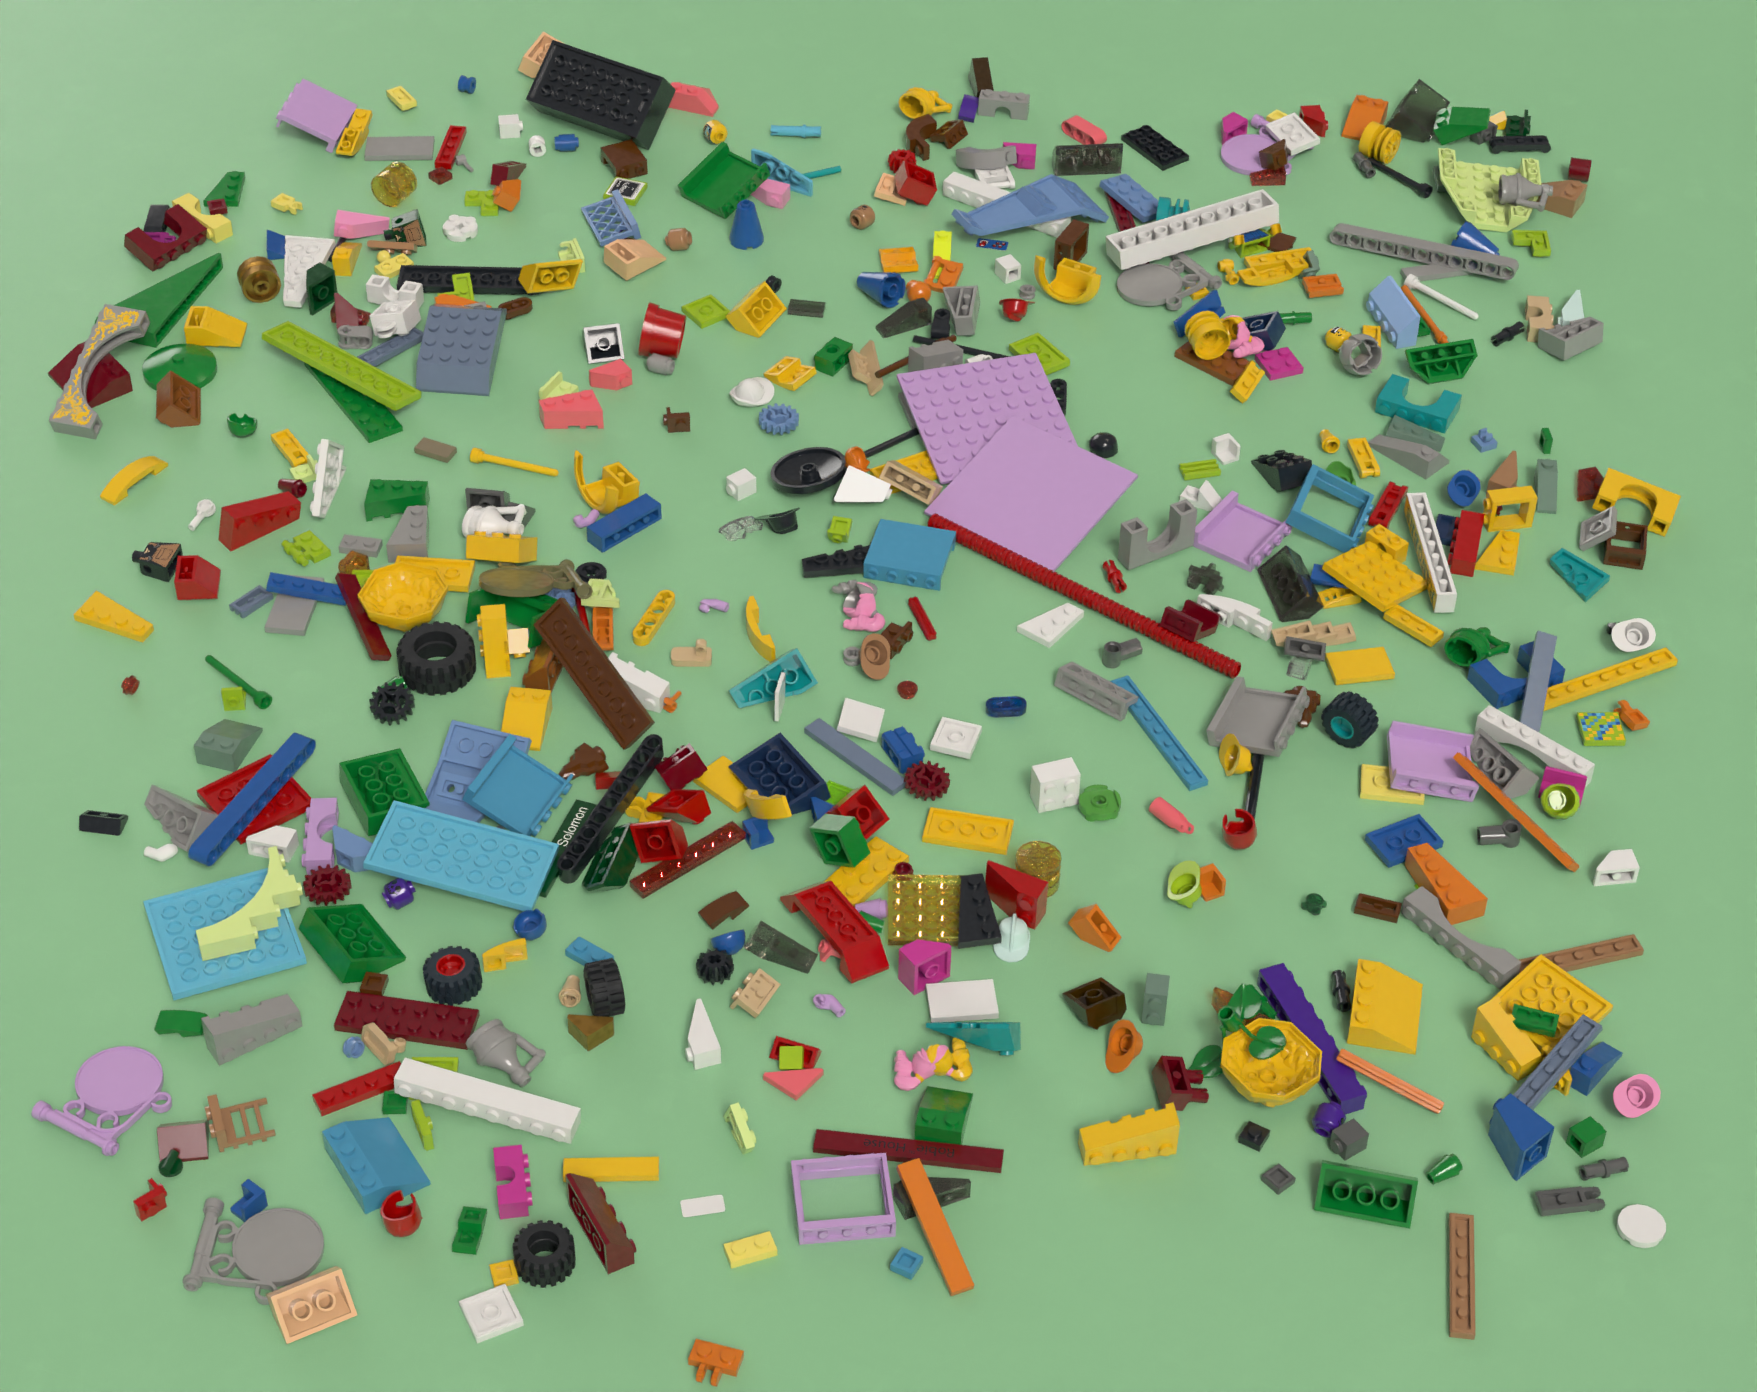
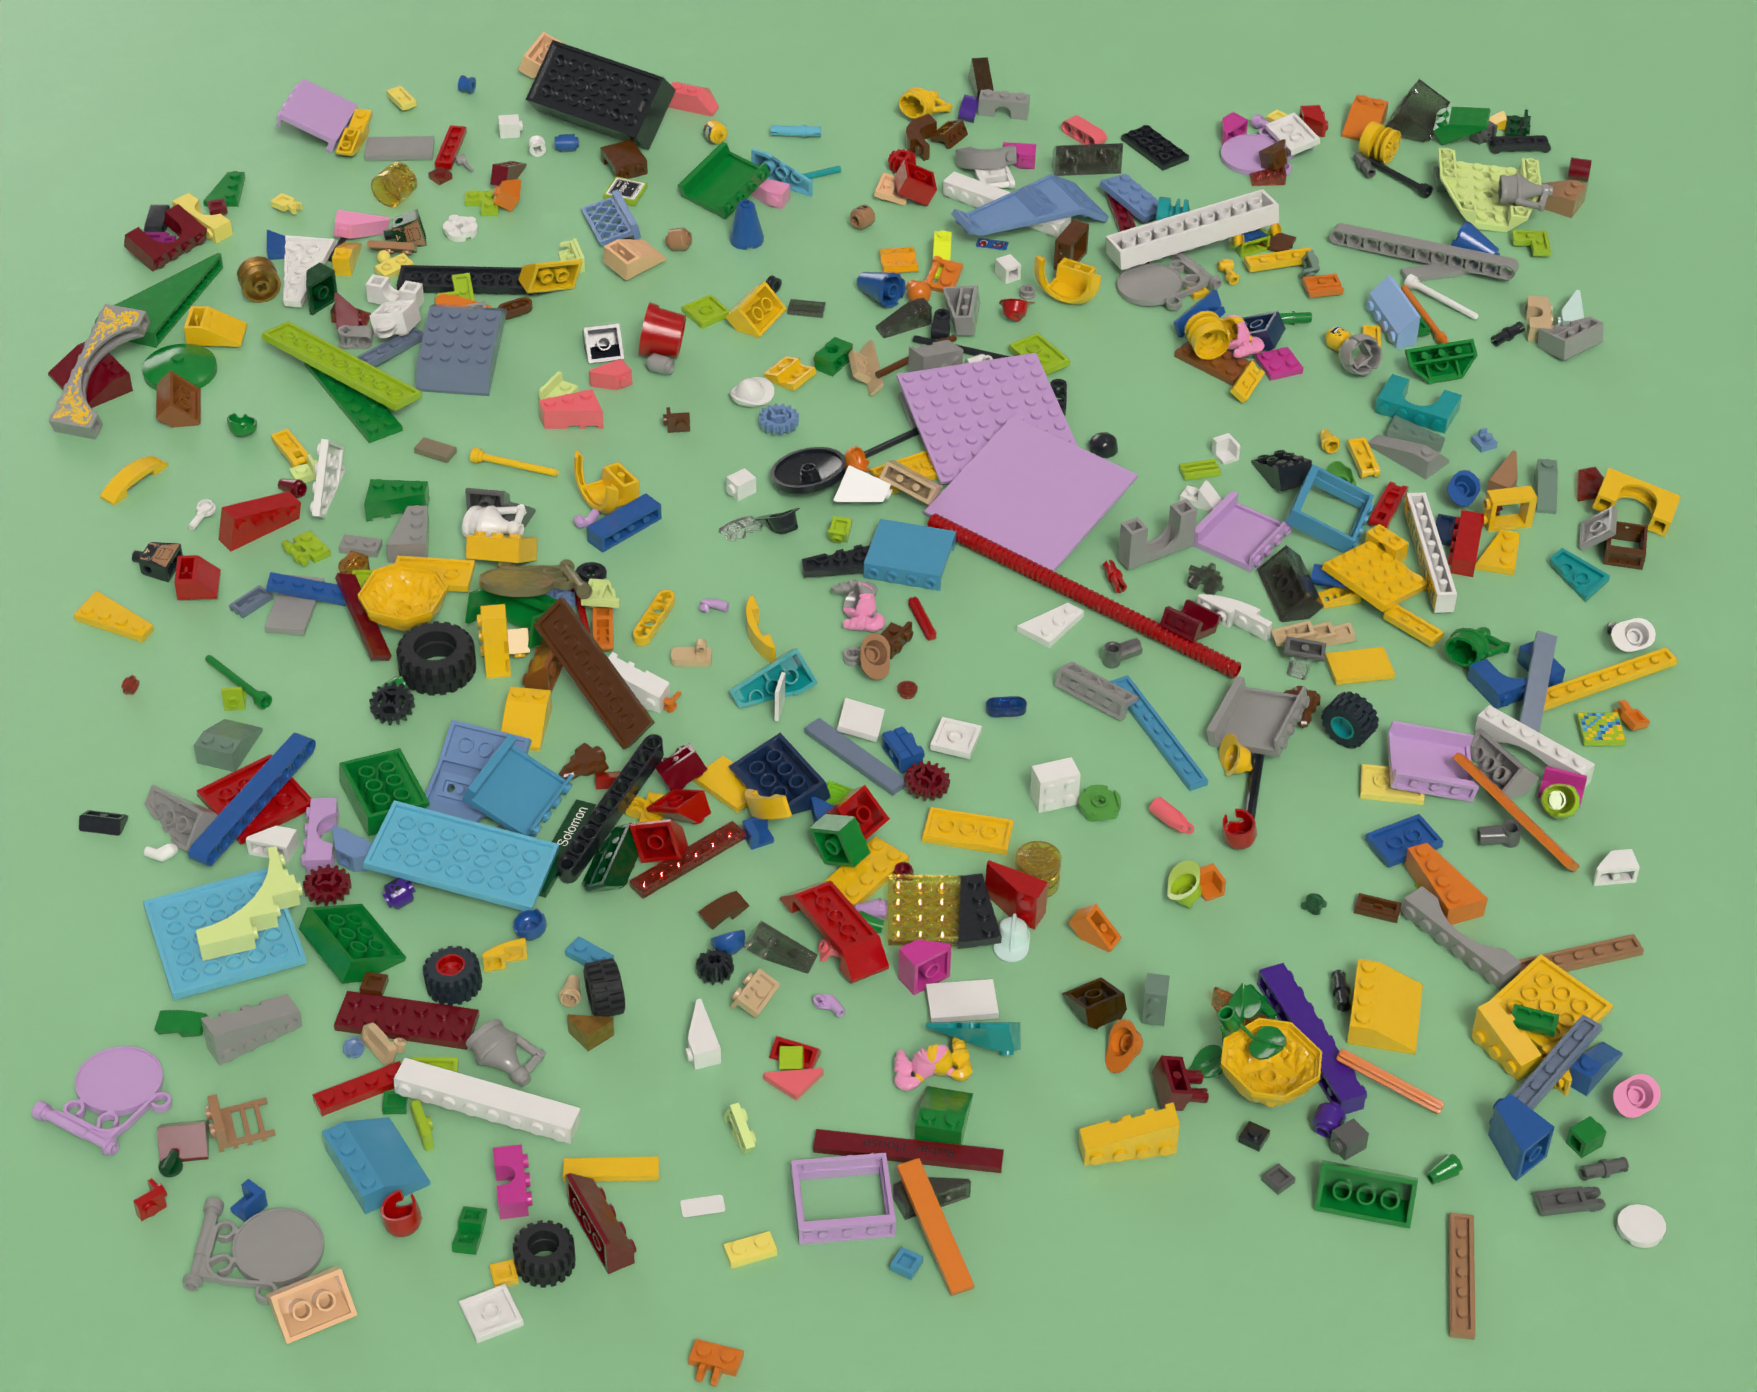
yellow slope [1237,255,1309,286] -> none
green tile [1539,428,1553,454] -> none

